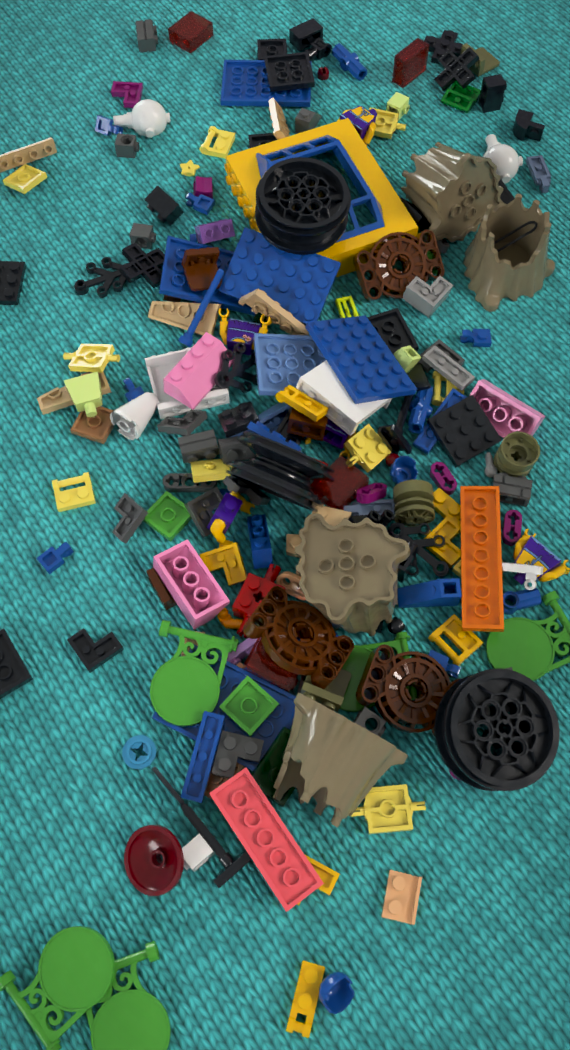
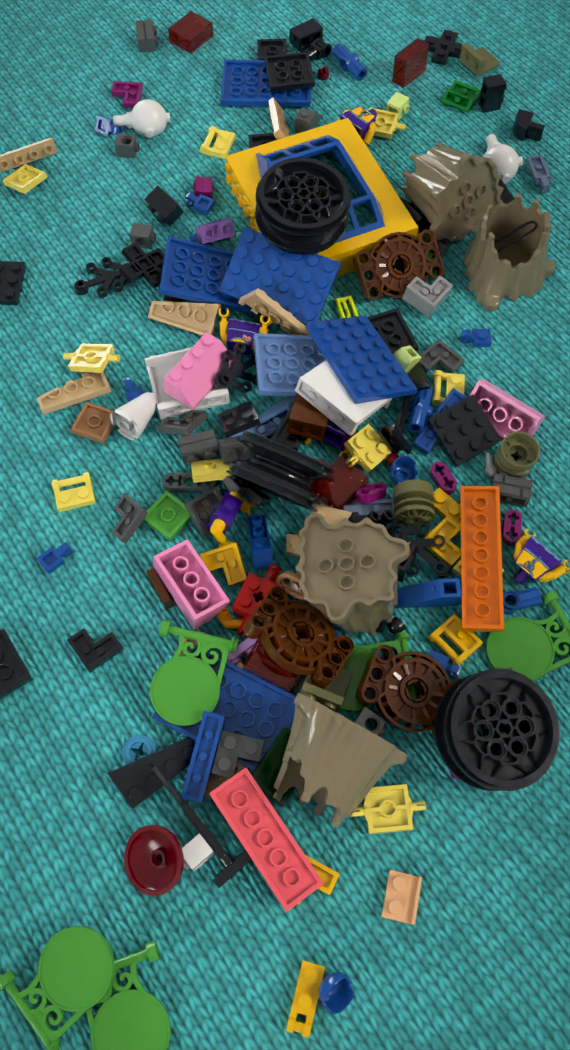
yellowish green torso [64,372,103,417] -> none
blue piece [178,269,224,348] -> none
light yellow plate [180,160,200,177] -> none
reddish brown bracket [181,247,222,291] -> none
bright green plate [219,675,279,737] -> none
blue plate [247,421,304,454] -> none
yellow plate [275,385,328,422] -> none
light grey plate [422,346,475,391] -> none
black plate [434,47,479,91] -> none
white piece [502,562,544,590] -> none
none -> black wing [107,737,195,809]

